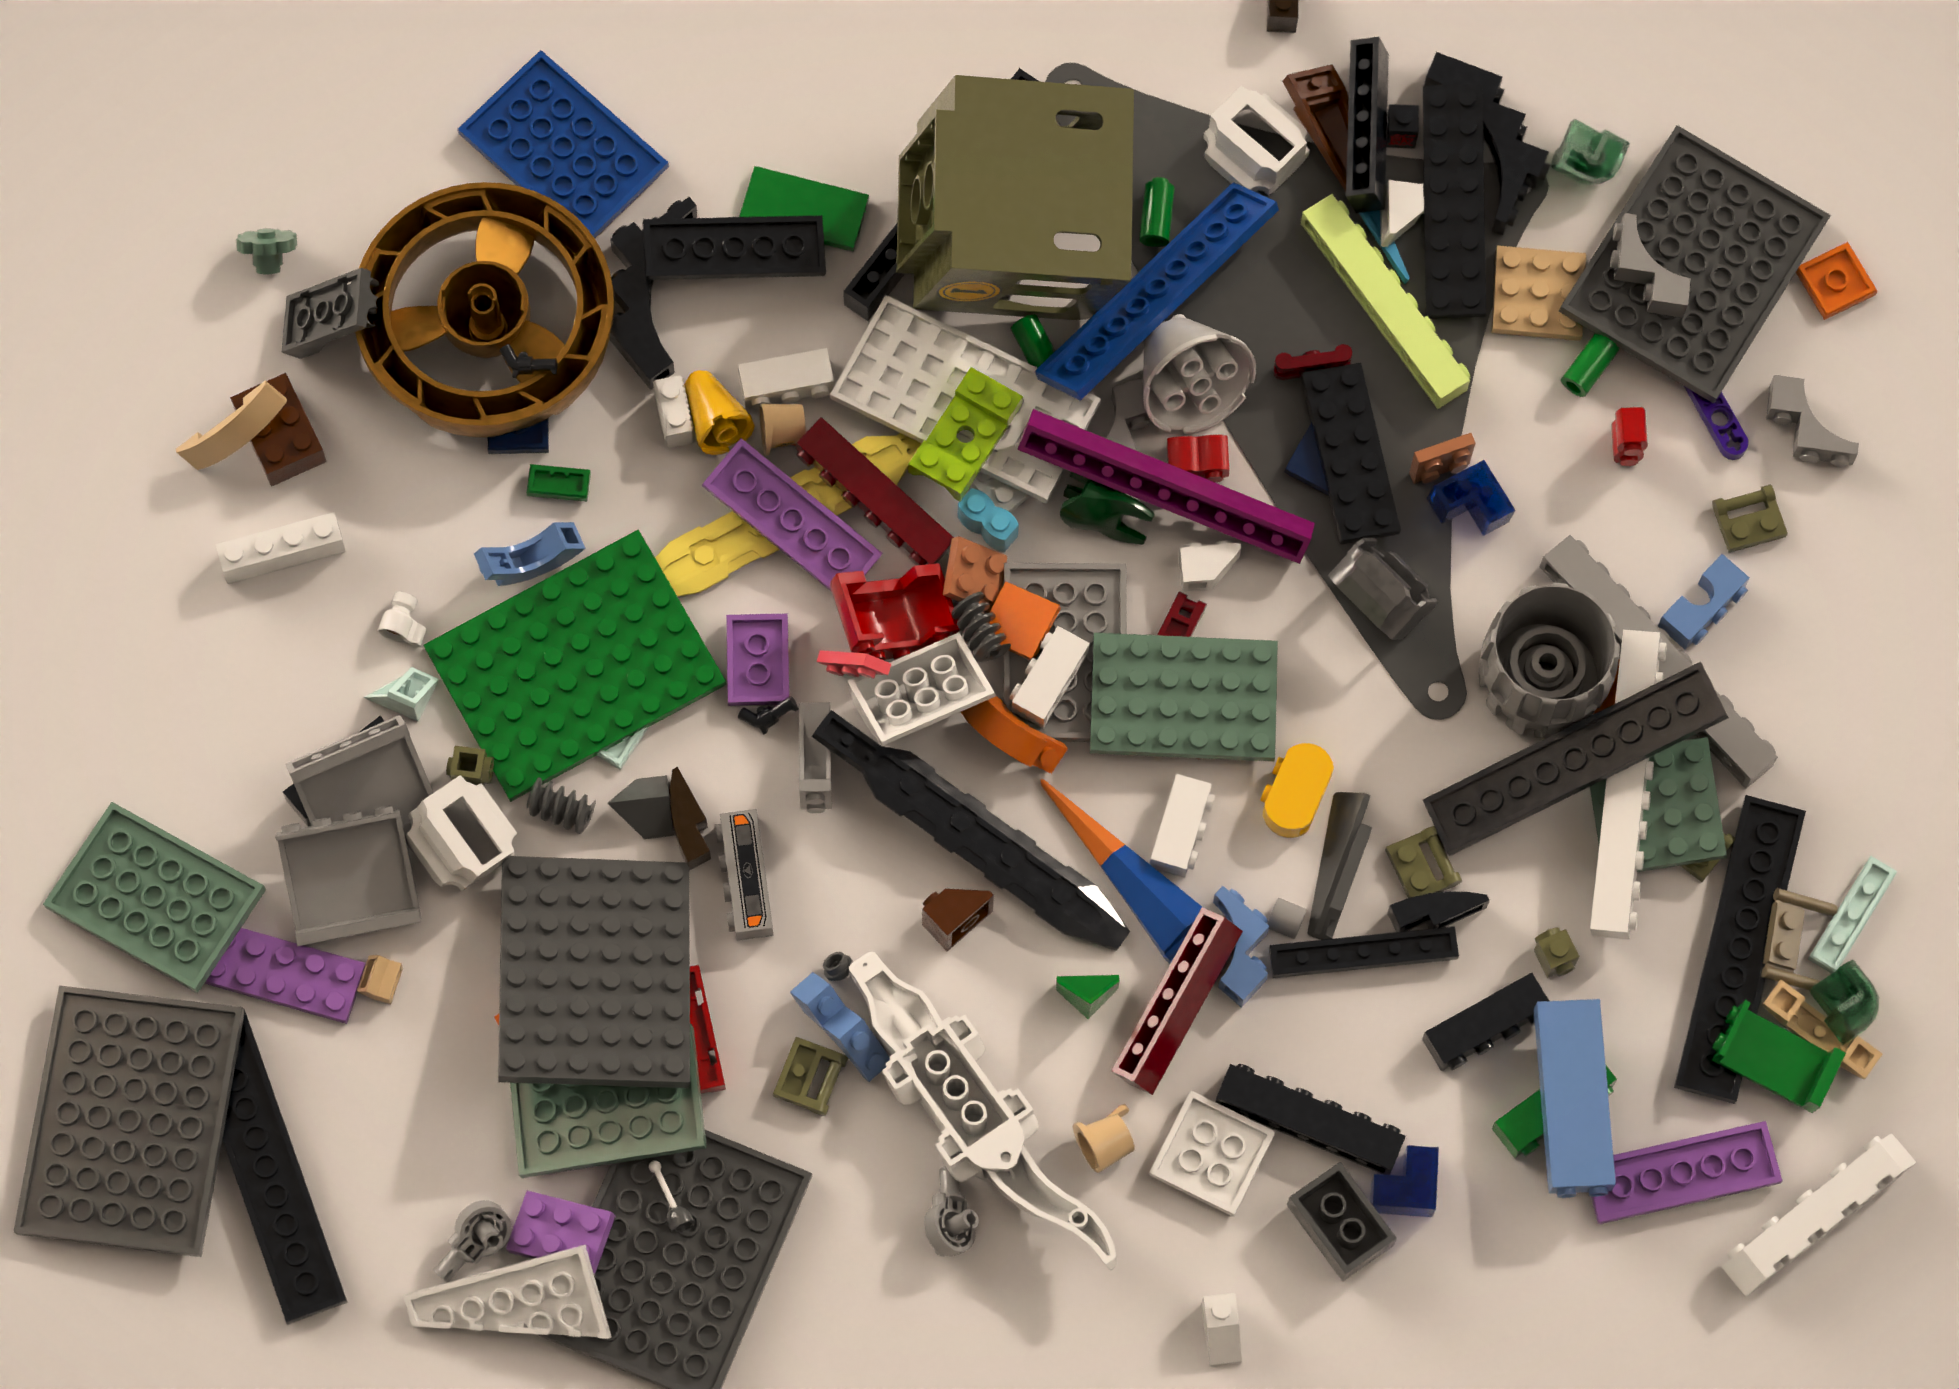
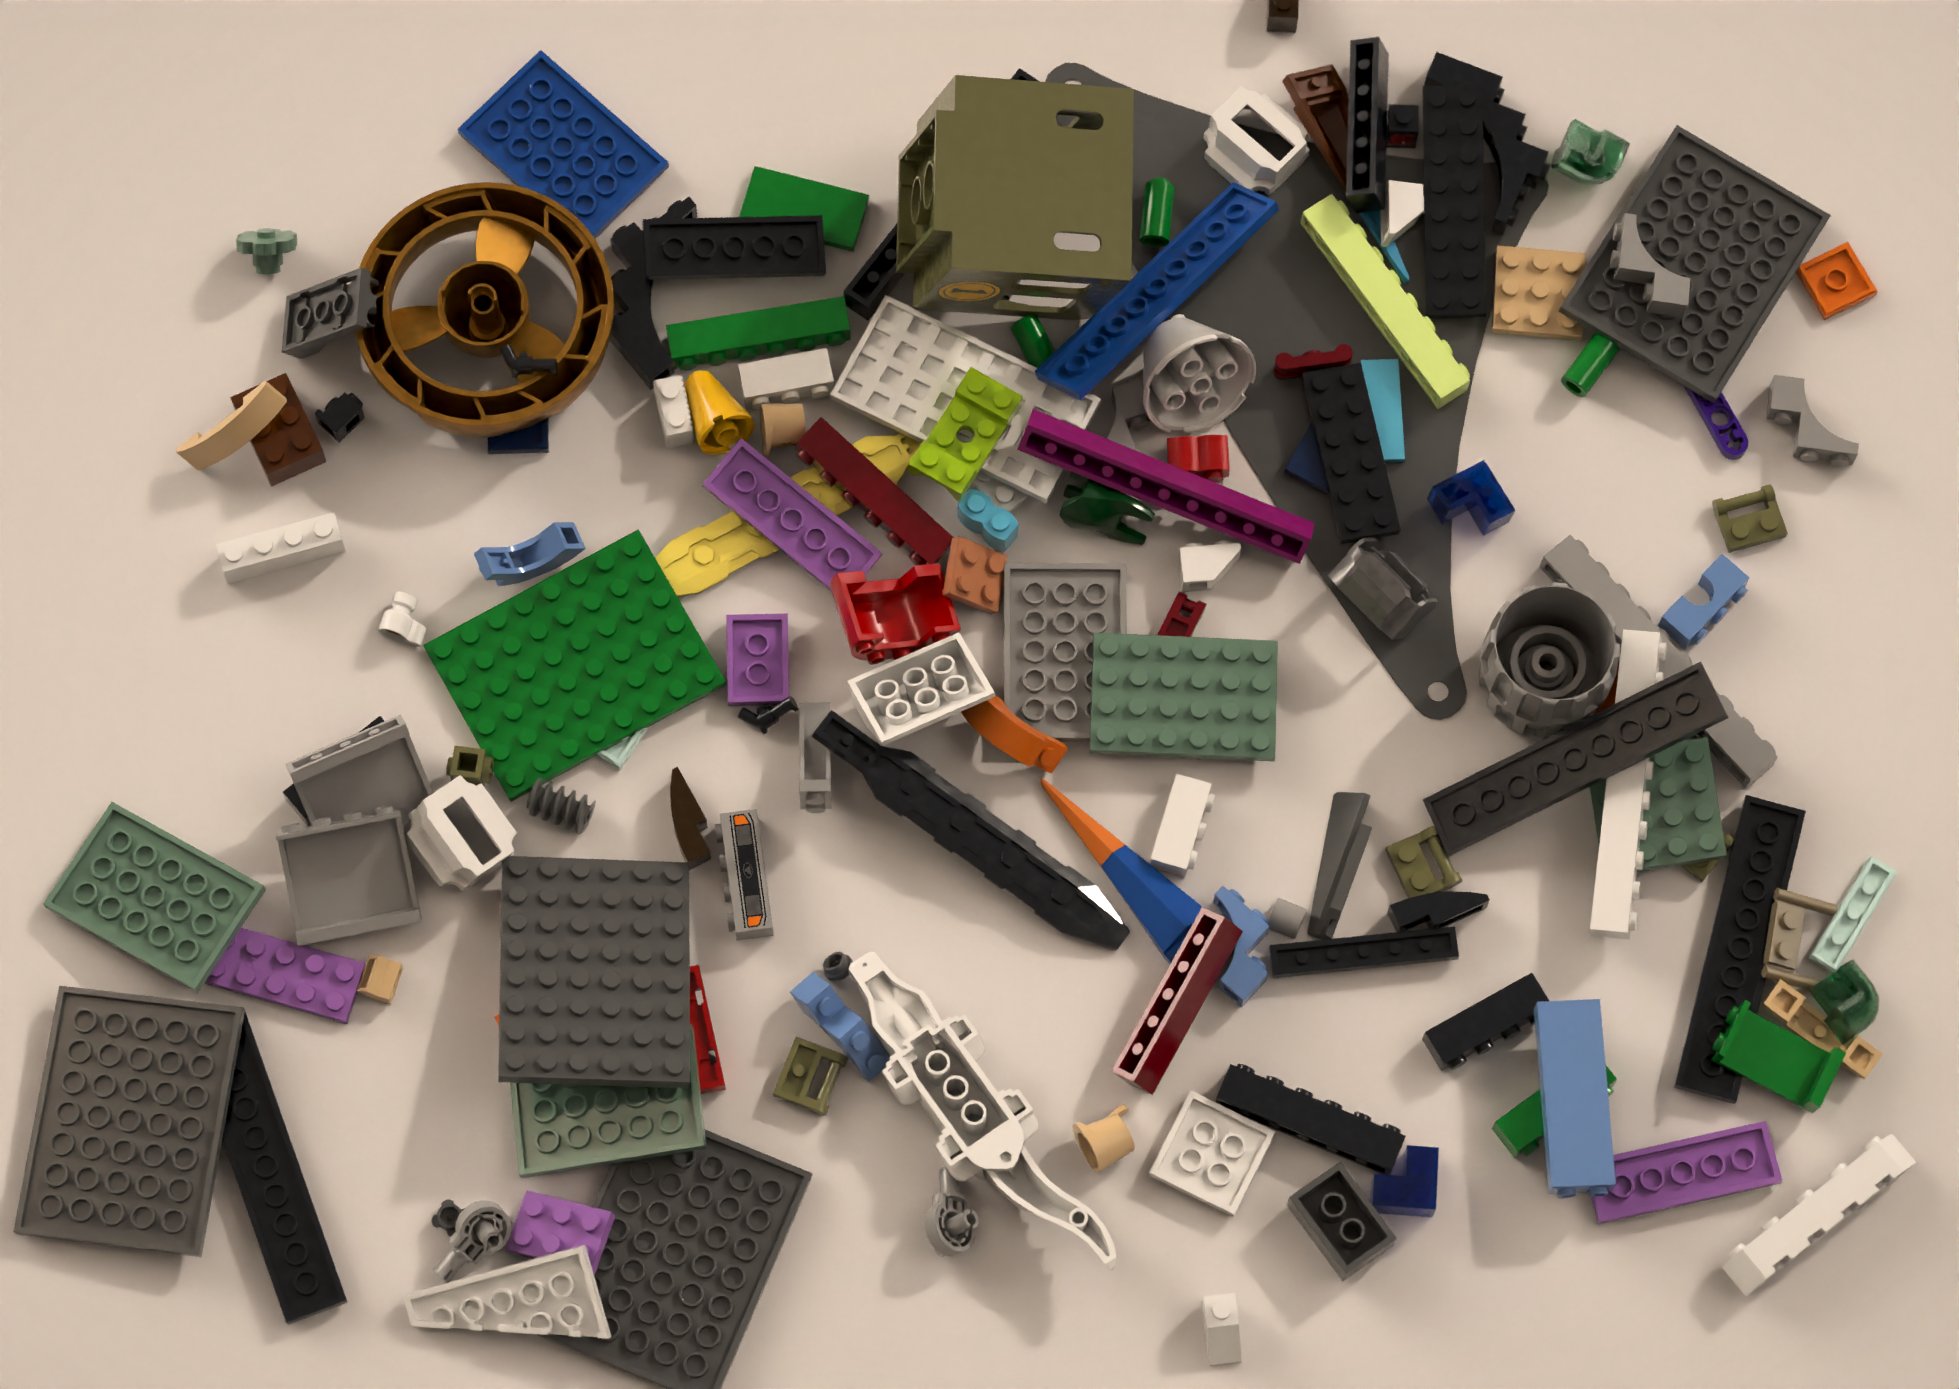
light aqua slope [363,667,439,721] -> none
green plate [526,464,591,502] -> none
dark grey slope [608,775,674,839] -> none
hinge [649,1160,695,1234] -> none
coral plate [816,650,891,679] -> none
reddish brown slope [922,888,994,951] -> none
dark grey piece [951,592,1011,662] -> none
orange tile [989,581,1061,660] -> none
white brick [1009,626,1090,728] -> none
green slope [1056,975,1120,1019] -> none
yellow brick [1260,743,1334,838] -> none
nougat plate [1409,433,1476,483] -> none
olive brick [1534,927,1580,978] -> none
red brick [1611,407,1648,466] -> none
none -> black brick [315,392,365,443]
none -> dark grey plate [432,1199,464,1237]
none -> green brick [666,296,851,371]
none -> medium azure piece [1360,359,1405,463]

